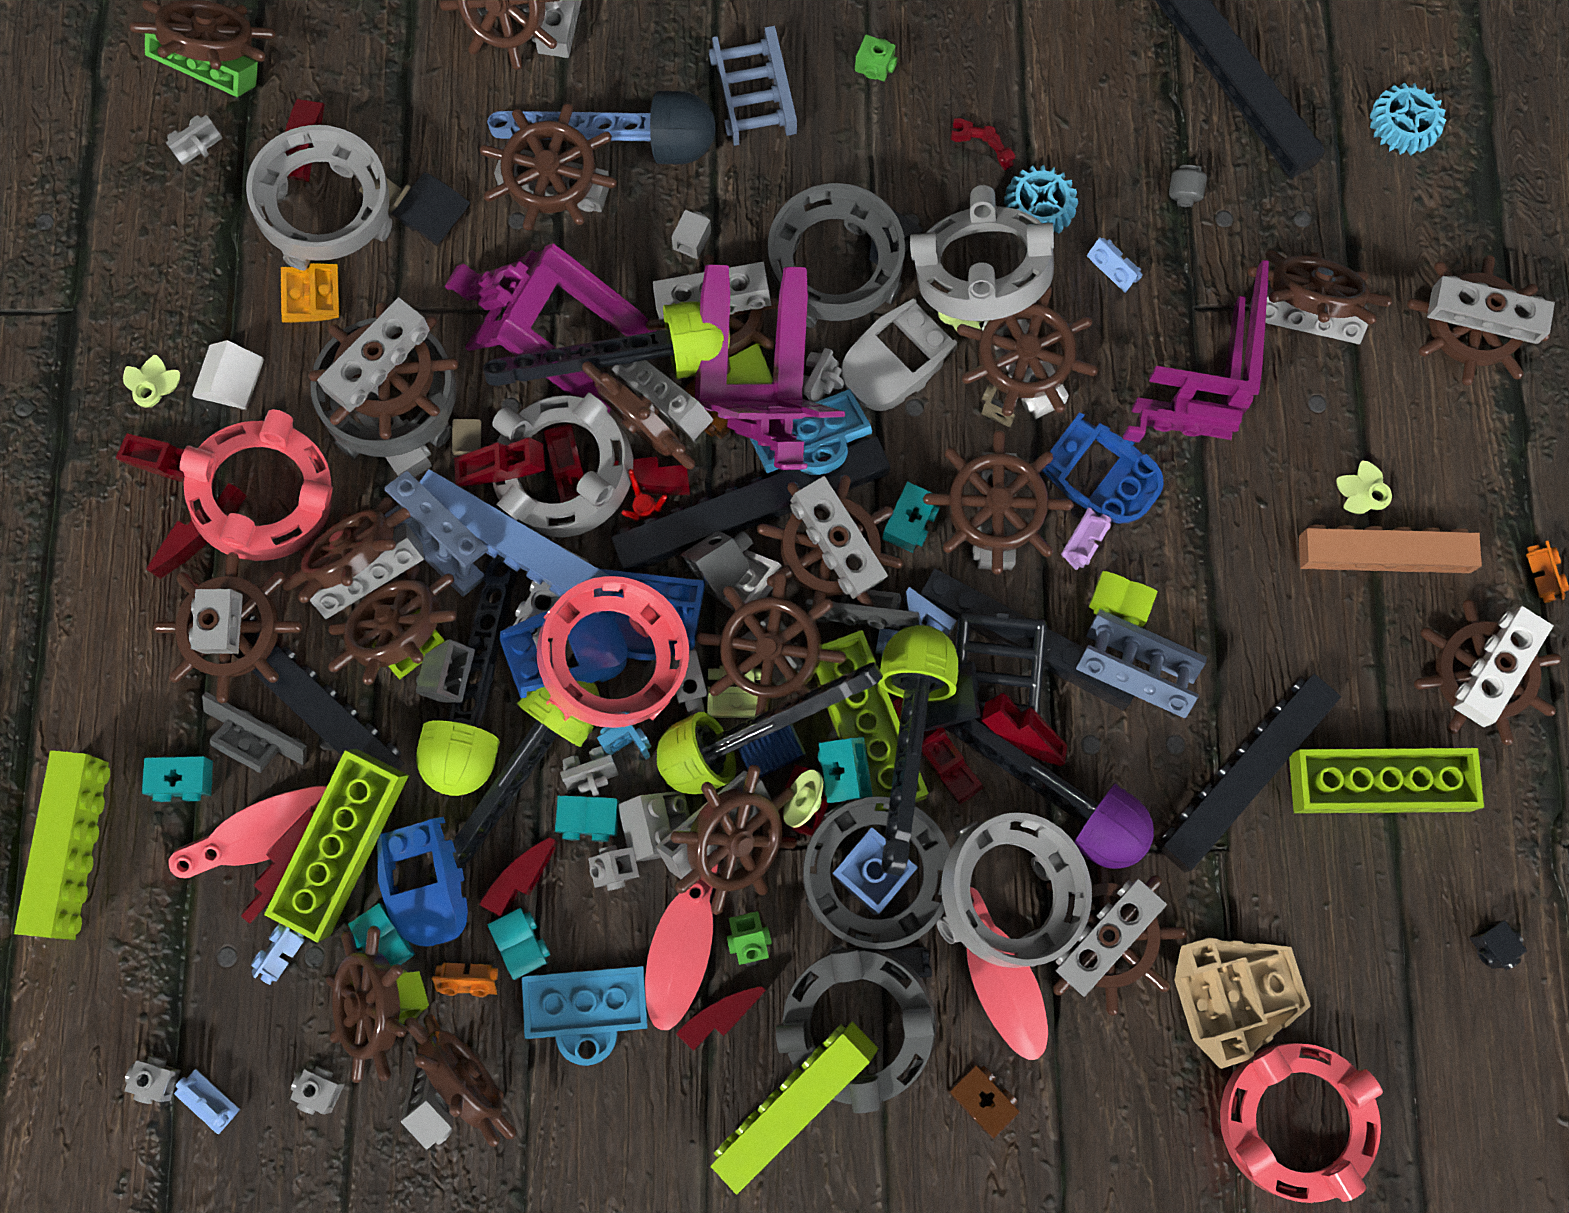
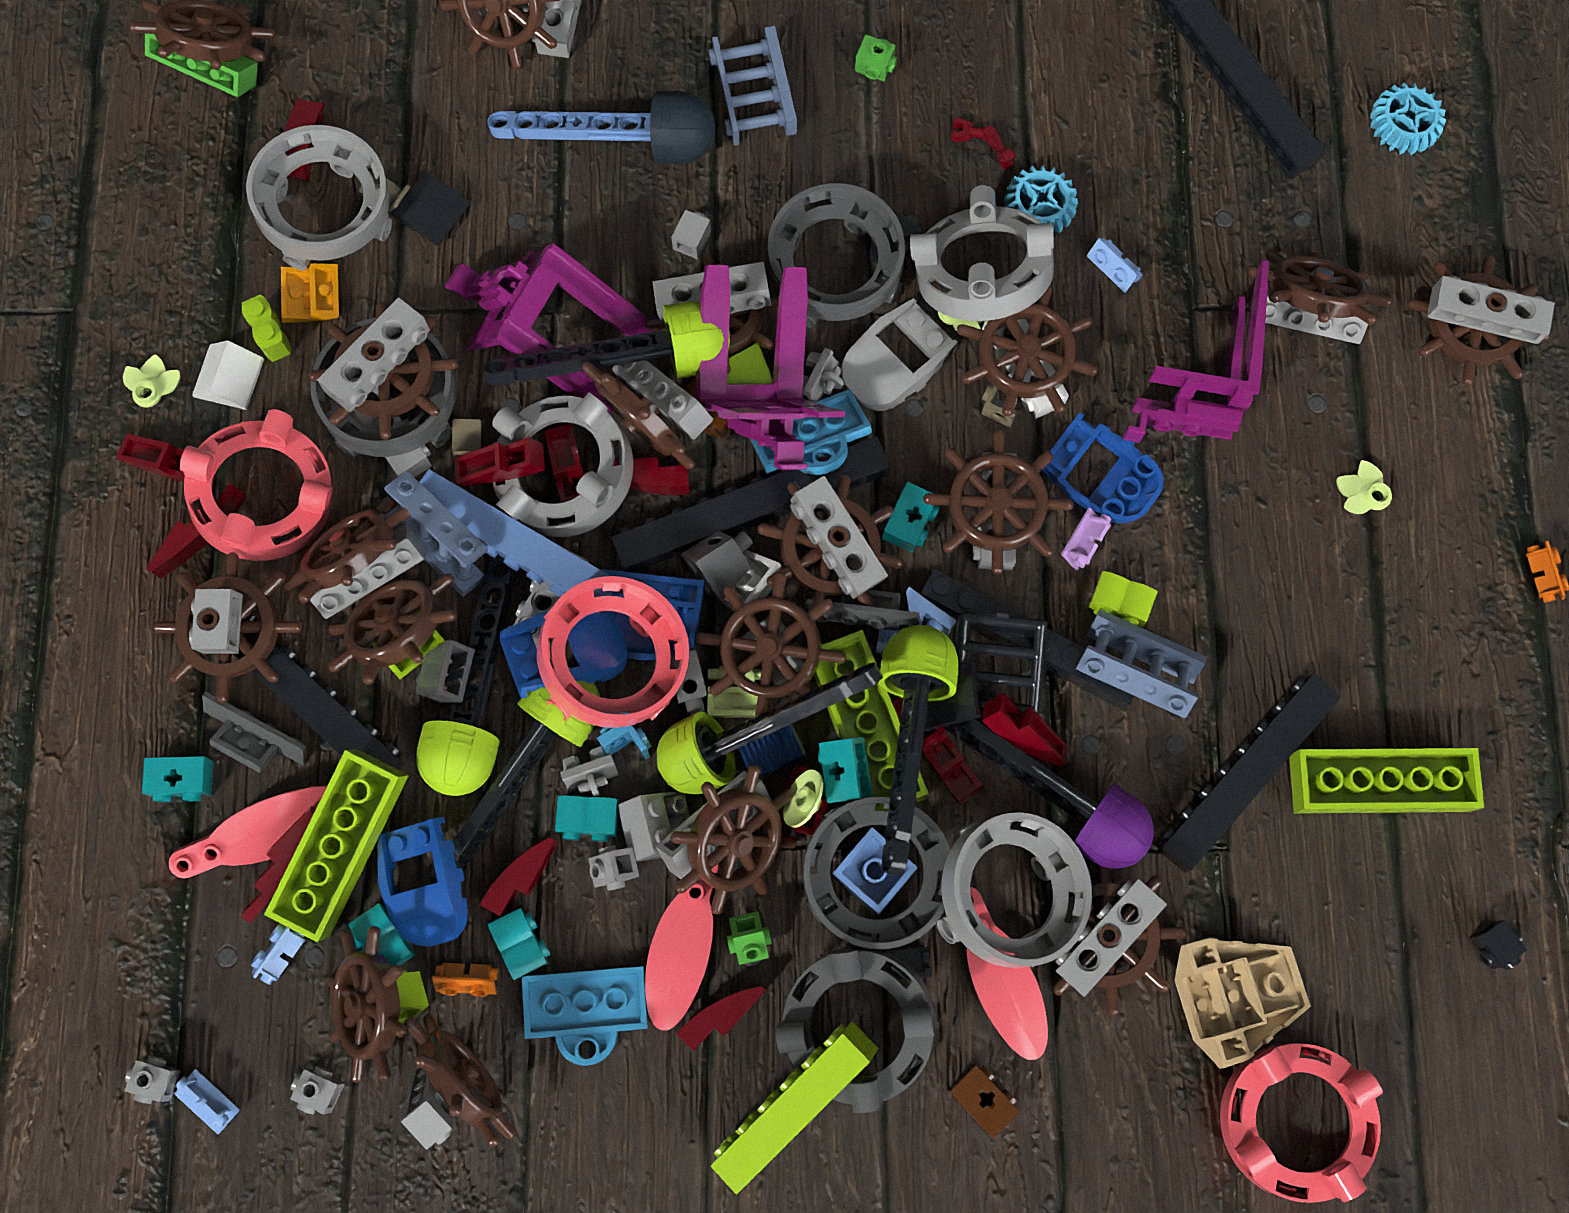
lime brick [14,750,110,940] -> none
light grey hips [166,115,223,165] -> none
reddish brown brick [480,103,617,231] -> none
red plant [622,469,667,522] -> none
dark grey head [1169,165,1207,207] -> none
nougat brick [1299,525,1482,573] -> none
brick [1414,599,1562,745] -> none
none -> lime brick [242,295,291,362]

